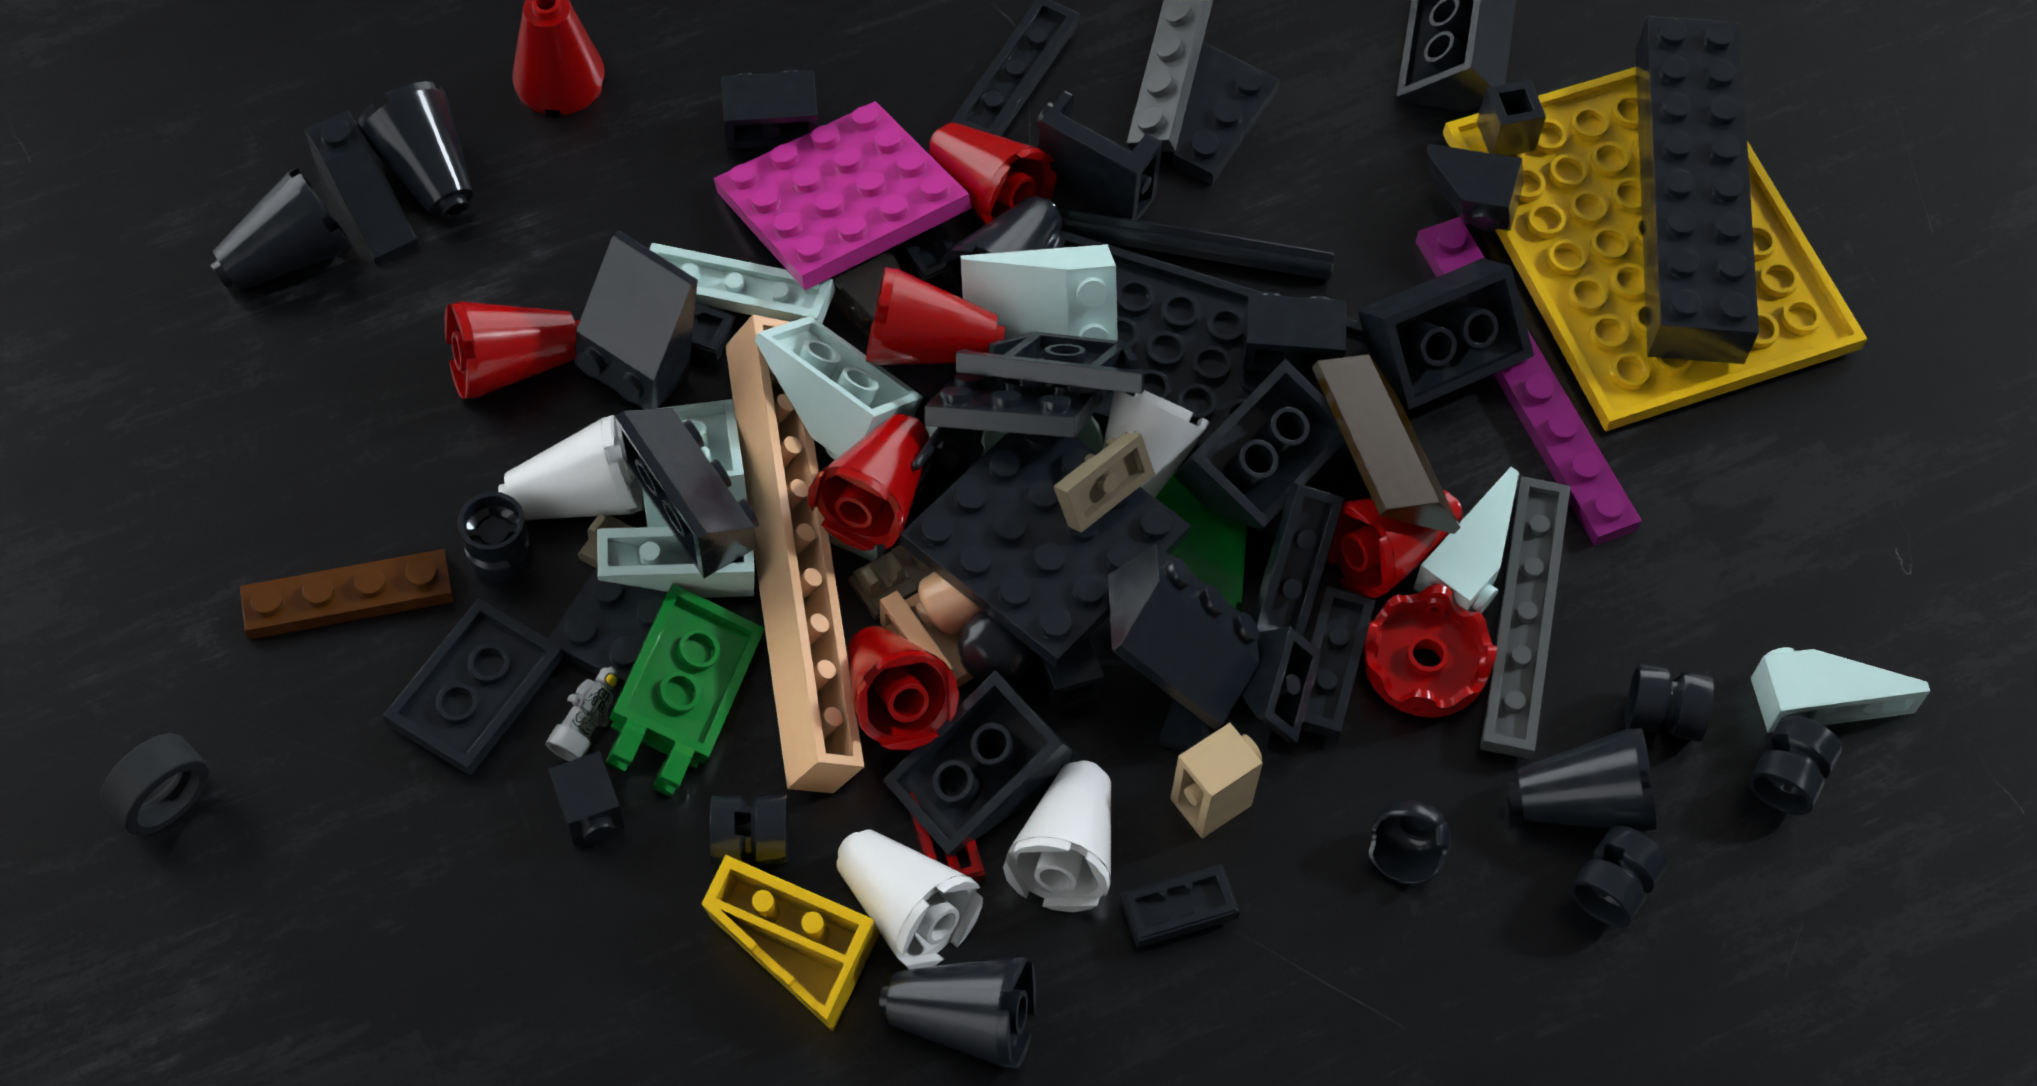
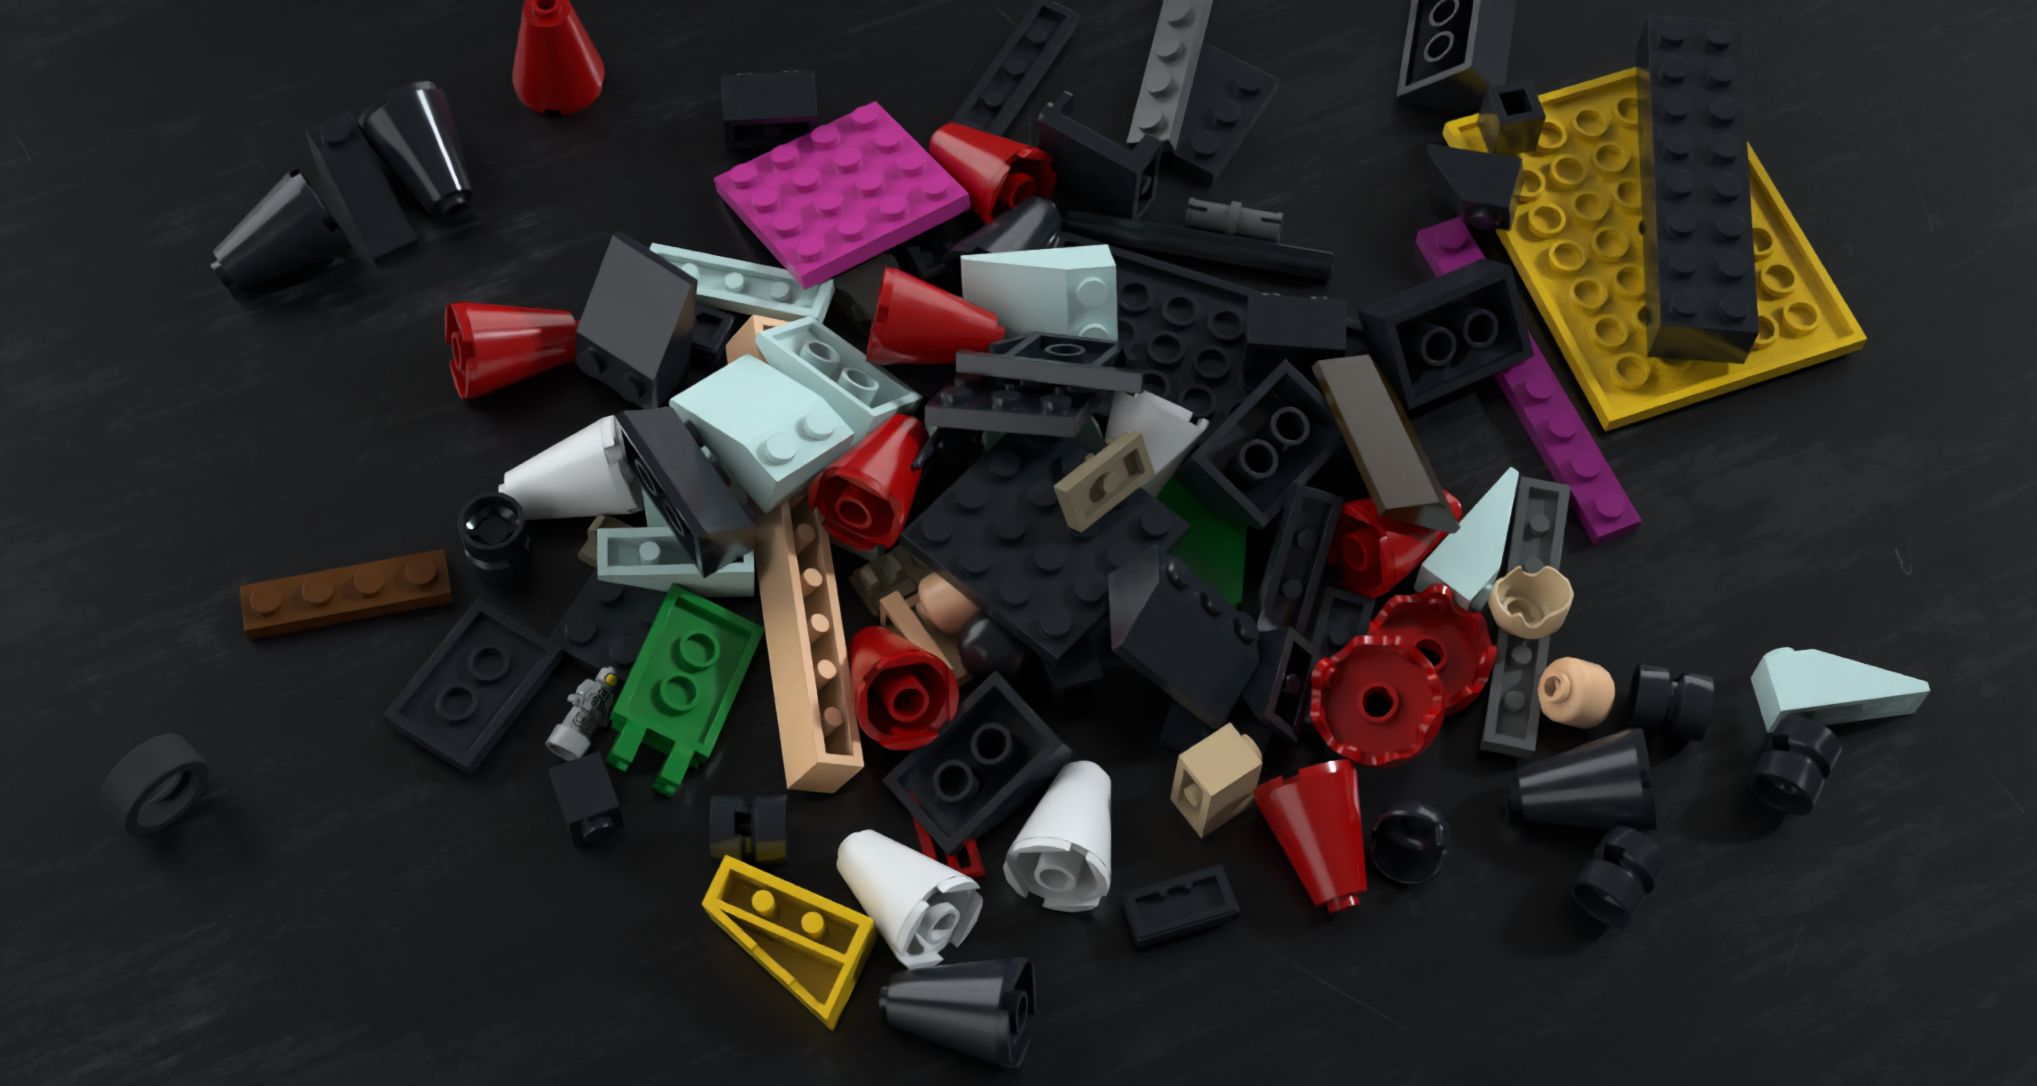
none -> light aqua slope [669,353,855,514]
none -> dark grey pin [1185,197,1283,243]
none -> red cone [1252,759,1367,914]
none -> red plate [1310,635,1446,769]
none -> tan hair [1488,566,1574,639]
none -> light nougat head [1538,657,1615,729]

